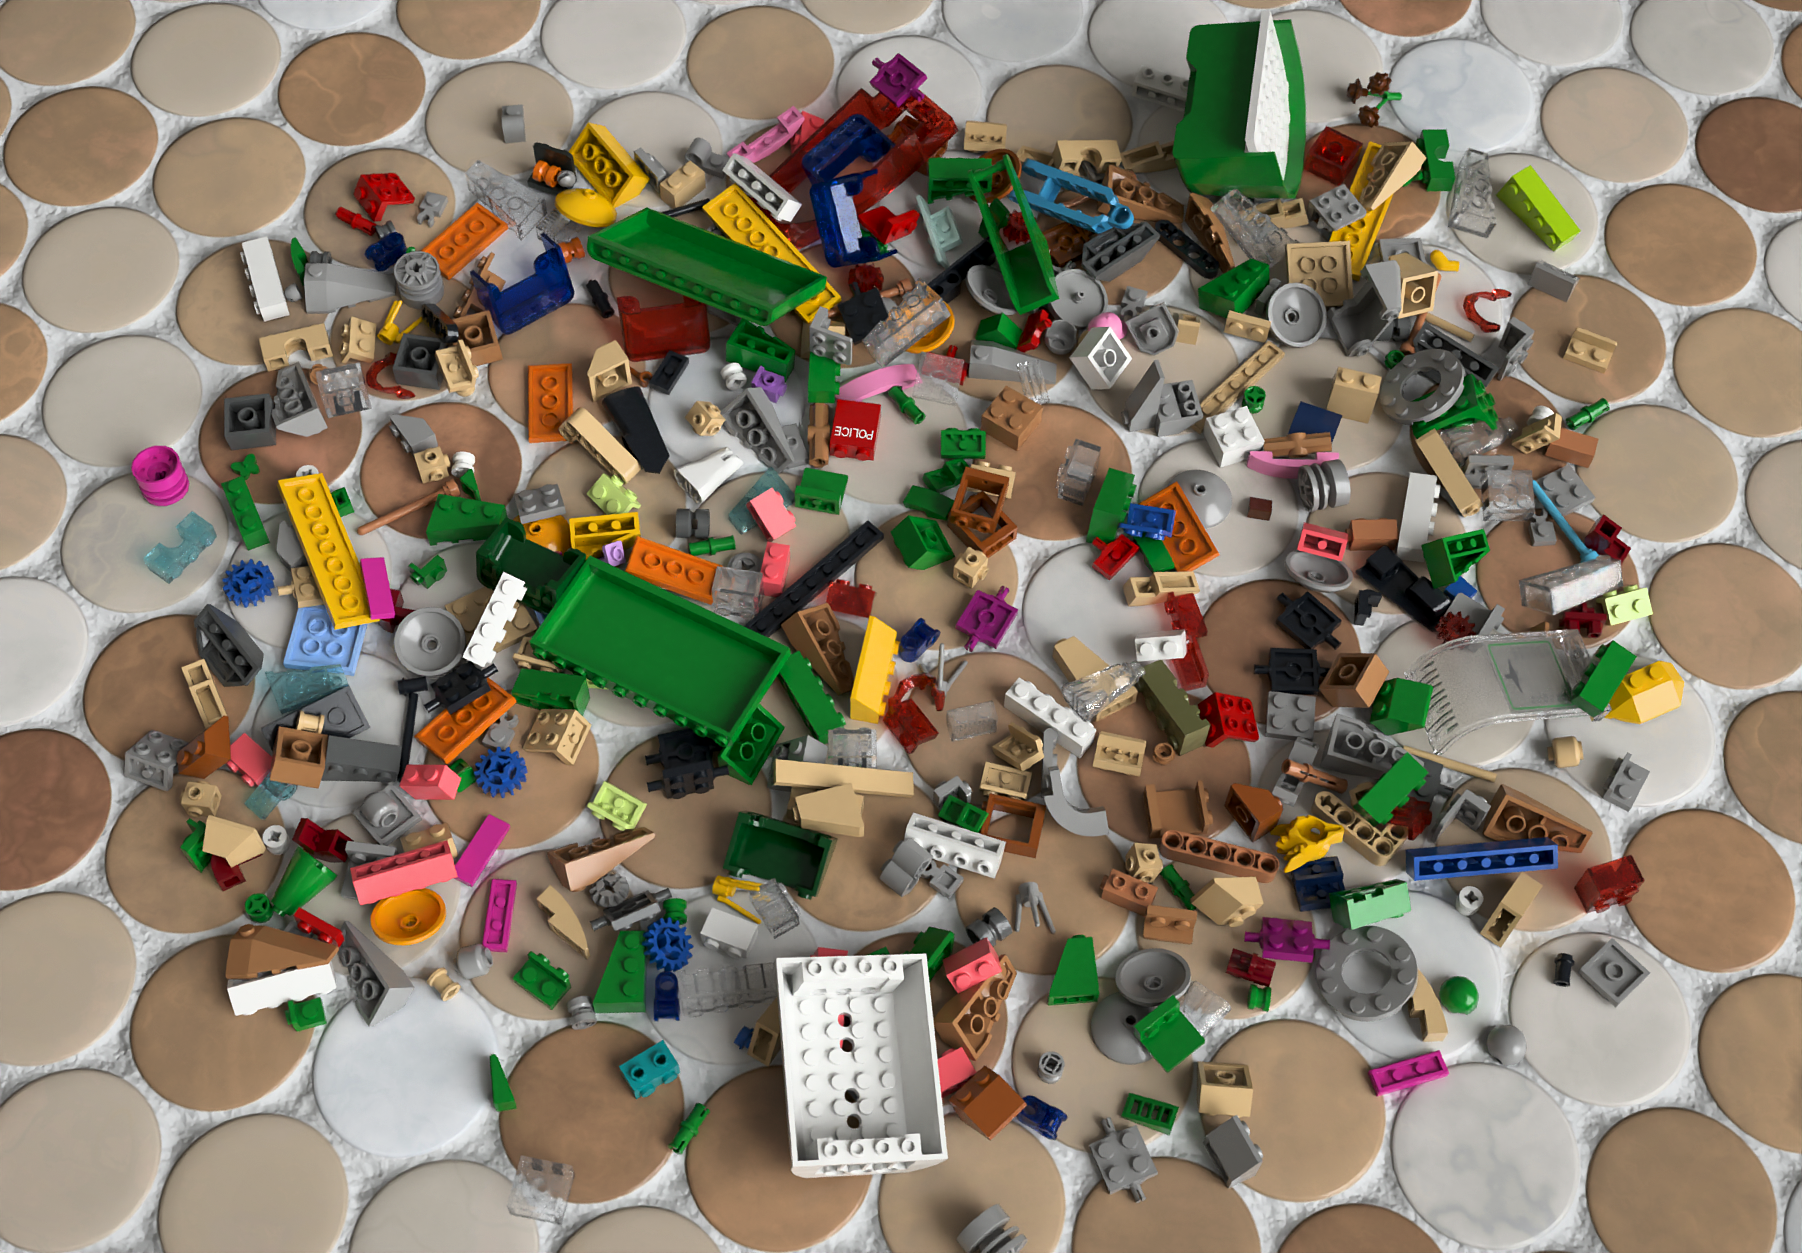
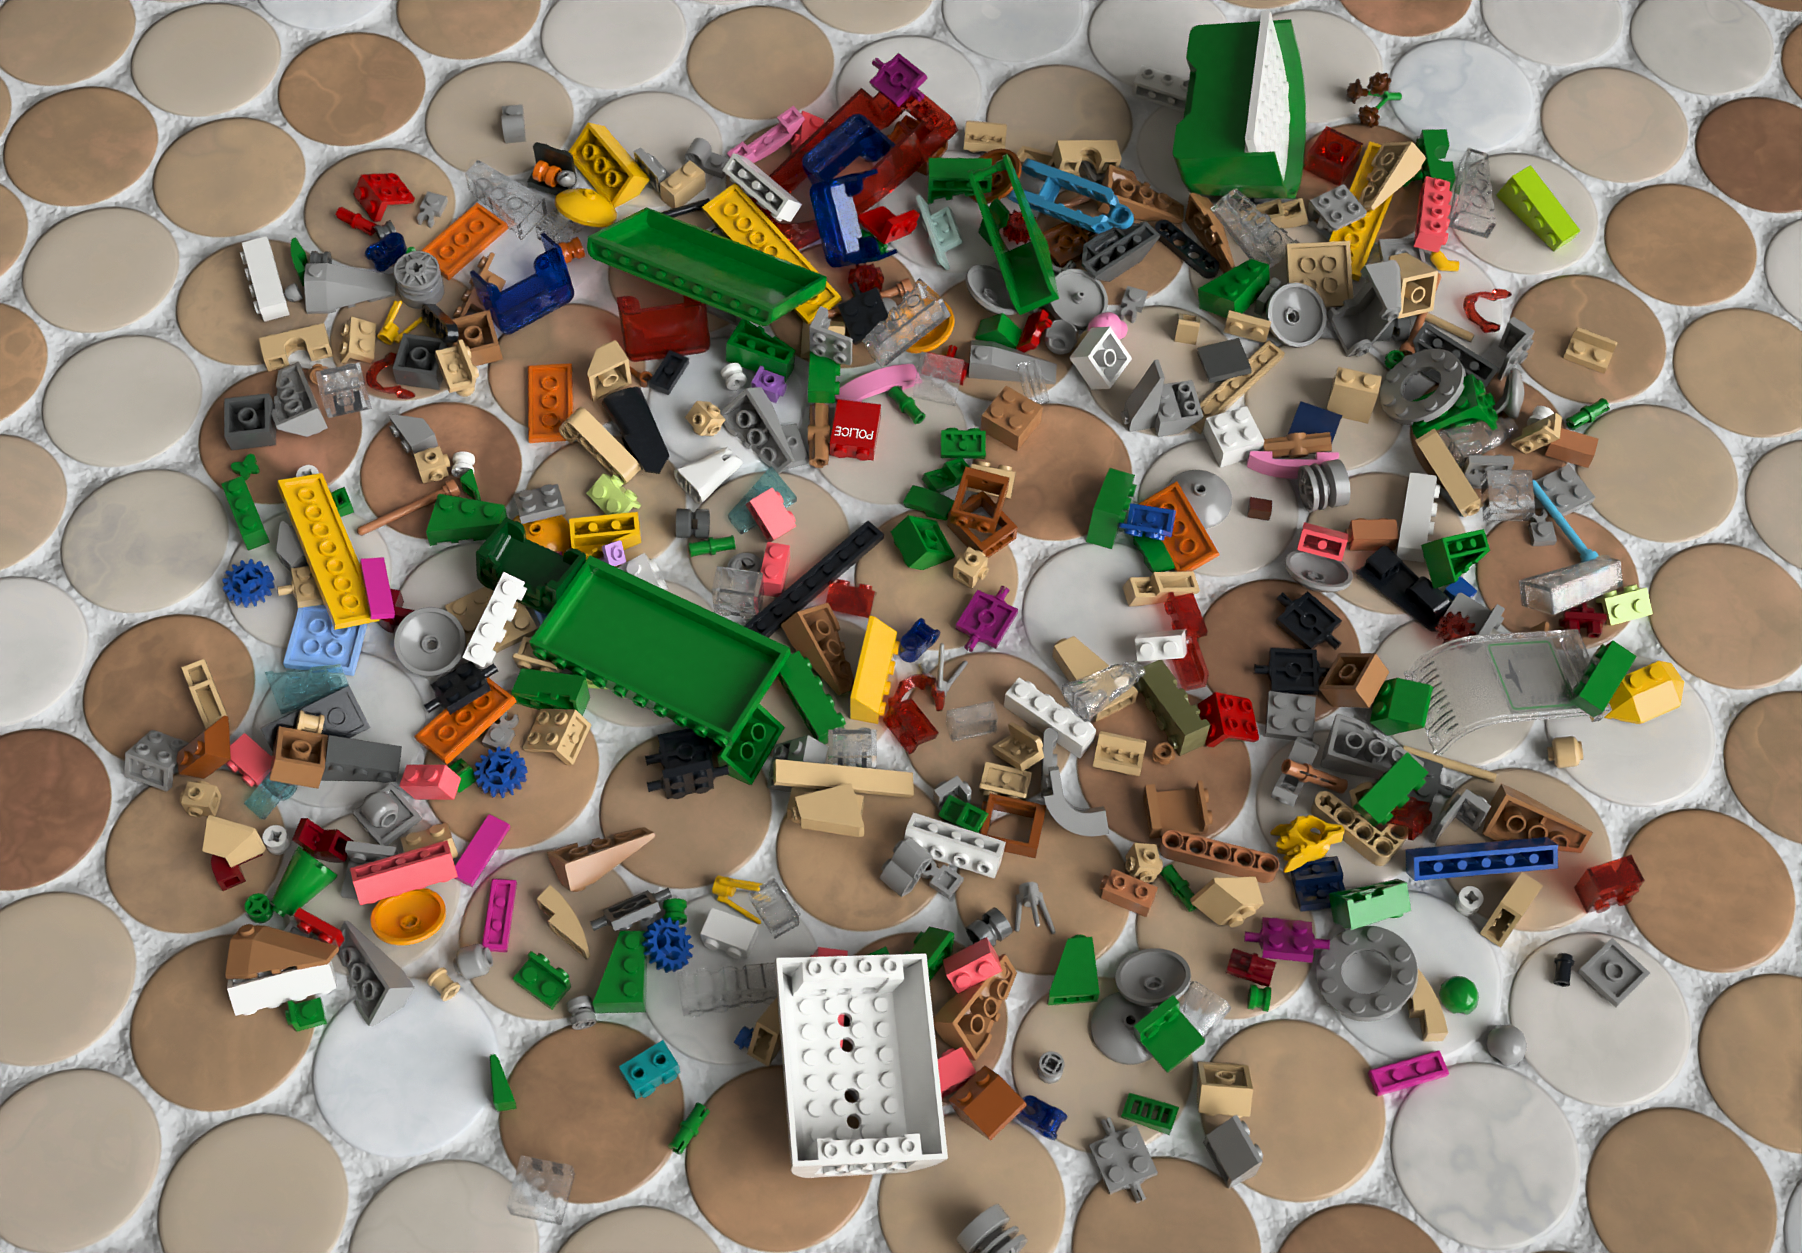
dark pink wheel [131,445,190,506] -> none
clear light blue arch [143,511,217,584] -> none
green bracket [180,818,212,873] -> none
dark grey wedge [194,604,264,687] -> none
black pin [397,676,428,696] -> none
black bar [397,693,418,782] -> none
green bracket [408,555,447,589] -> none
black axle [586,280,615,318] -> none
yellowish green bracket [587,781,647,831] -> none
light grey gear [589,872,629,907] -> none
orange tile [625,536,723,605] -> none
clear blue piece [654,971,680,1022] -> none
dark green windscreen [723,811,838,900] -> none
green bracket [795,468,848,515] -> none
black panel [913,236,996,304] -> none
clear brick [1055,439,1101,506] -> none
red plate [1092,534,1139,580] -> none
tan slope [1120,141,1177,173] -> none
light grey piece [1125,302,1179,355] -> none
medium nougat bracket [1143,905,1197,945] -> none
dark orange slope [1224,783,1283,843] -> none
green wheel [1242,386,1266,414] -> none
black bracket [1354,589,1382,626] -> none
light grey slope [1528,260,1580,303] -> none
dark red brick [1584,514,1631,567] -> none
light grey bracket [1603,752,1650,812] -> none
none -> dark grey tile [1197,338,1252,383]
none -> coral brick [1414,176,1452,252]
none -> light grey piece [1493,368,1525,419]

